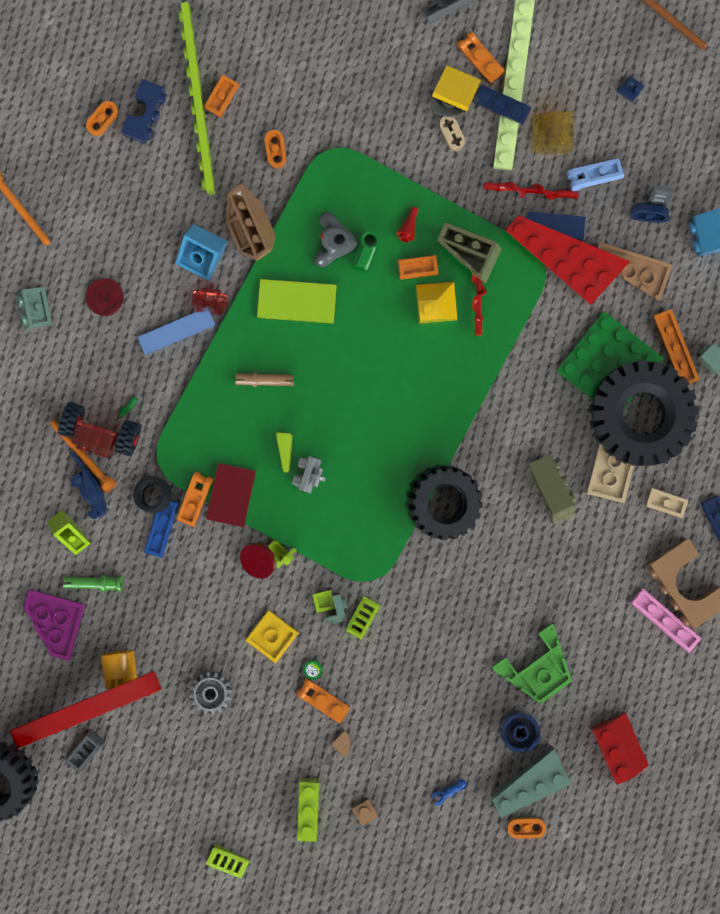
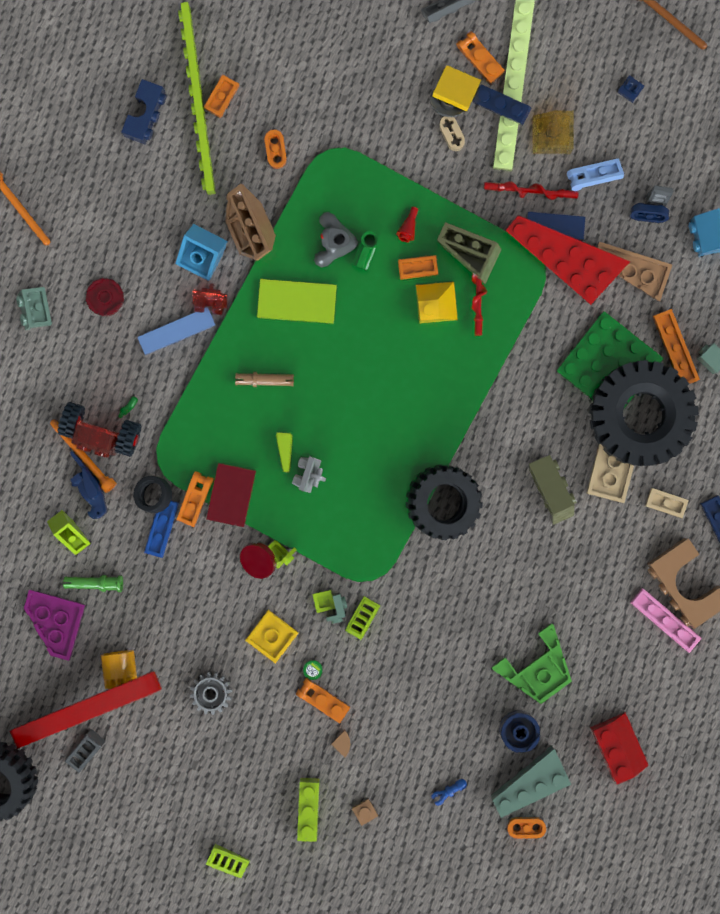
orange plate [86,101,119,136] -> none

